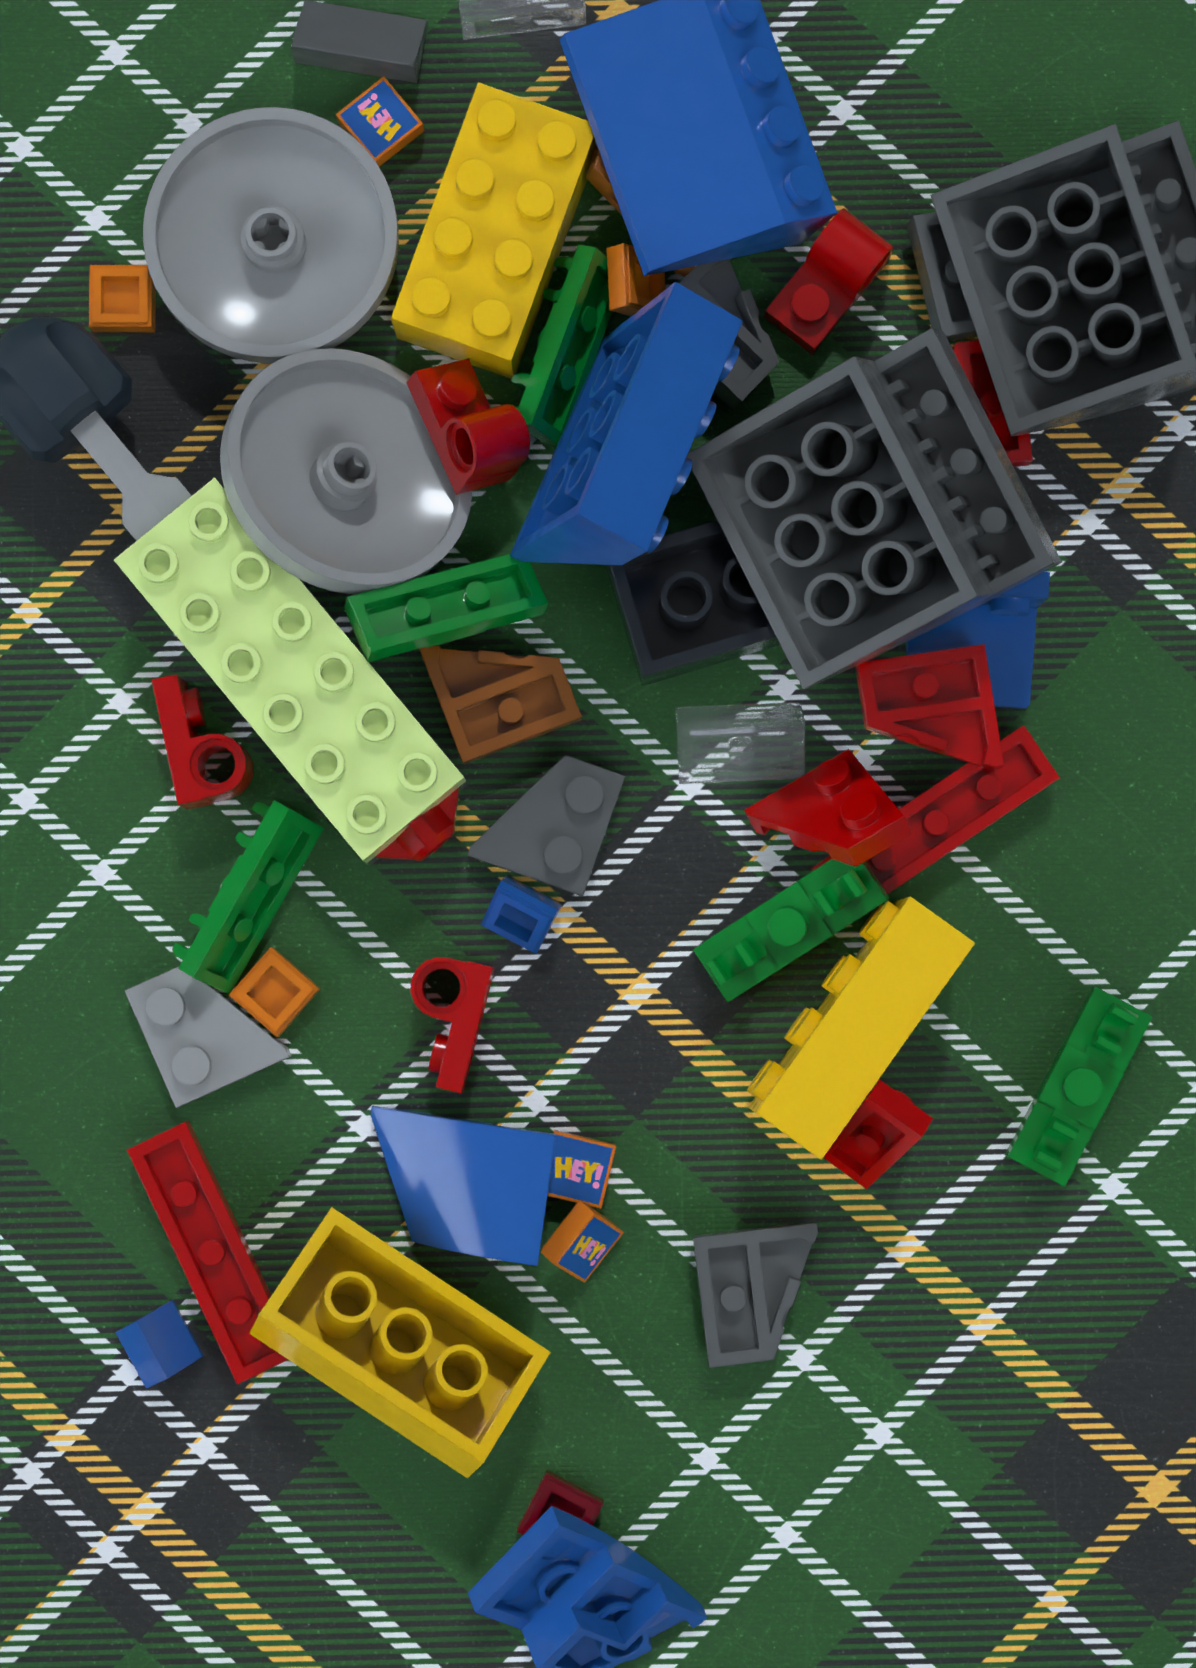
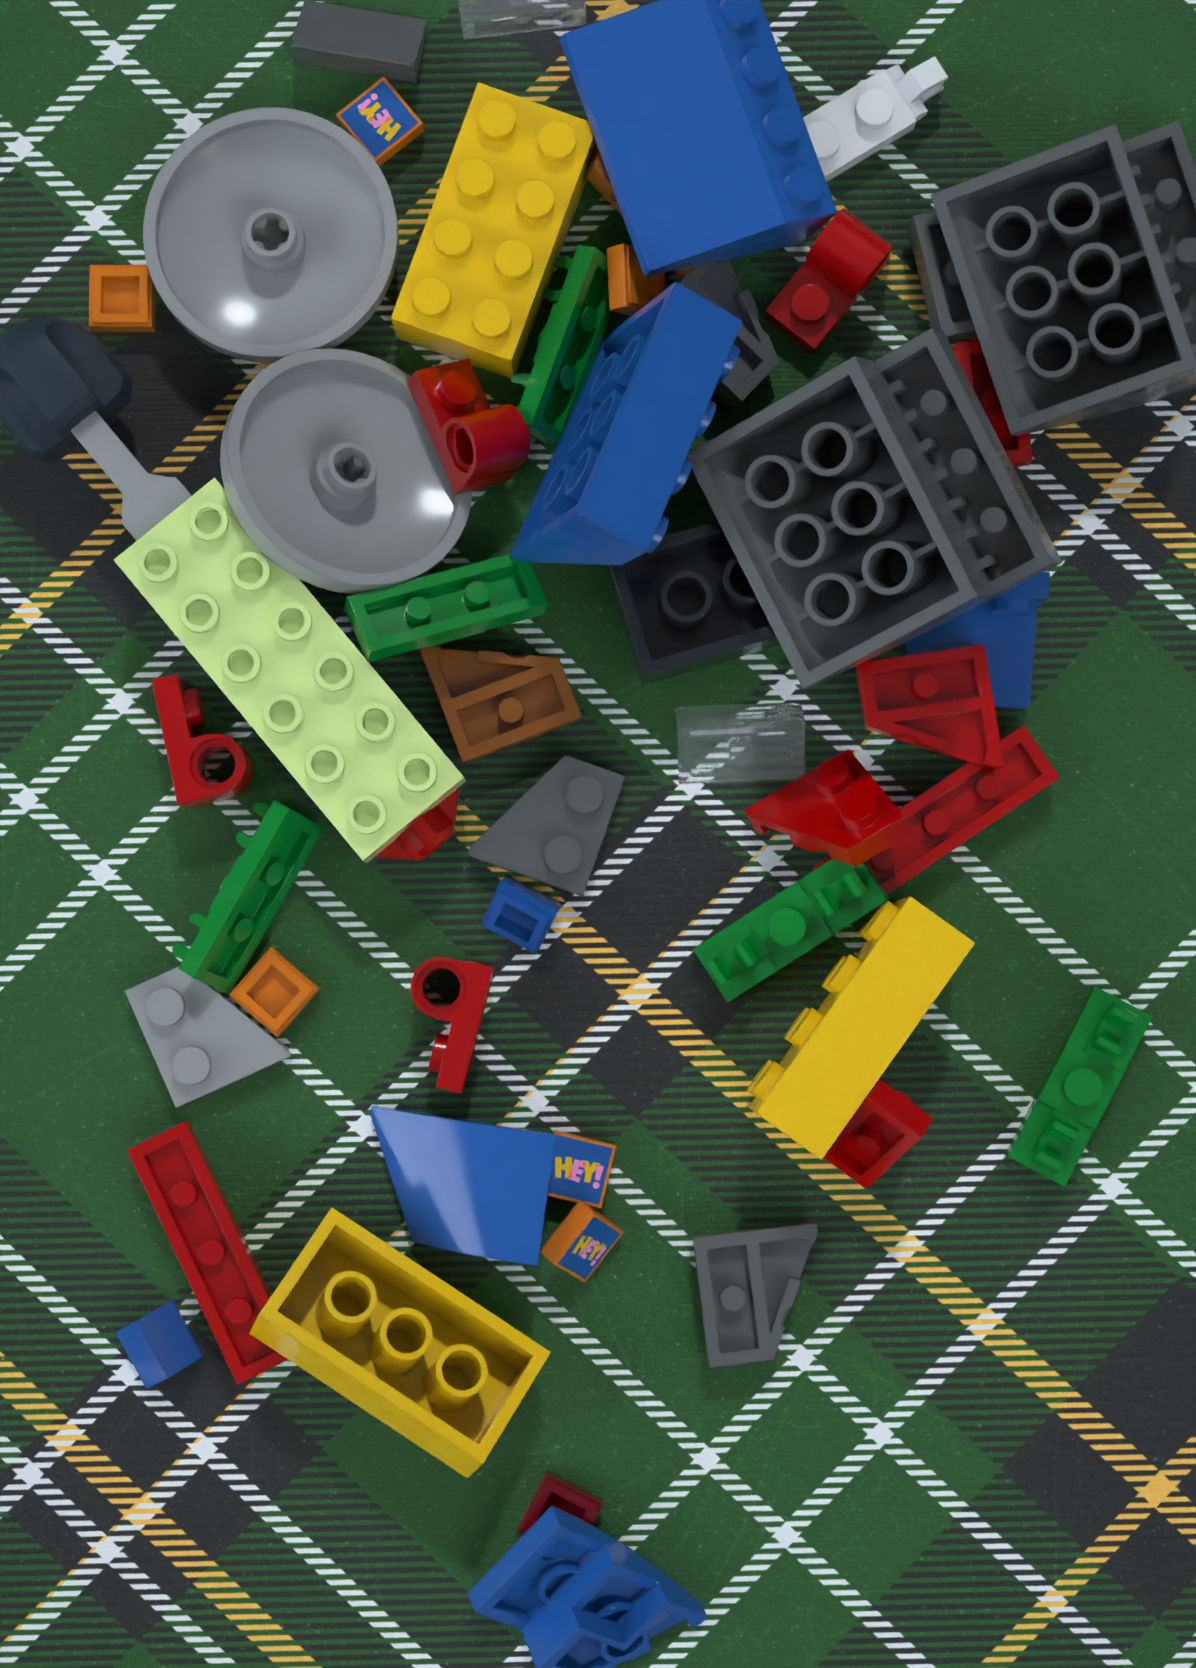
none -> white hinge [803,56,948,182]

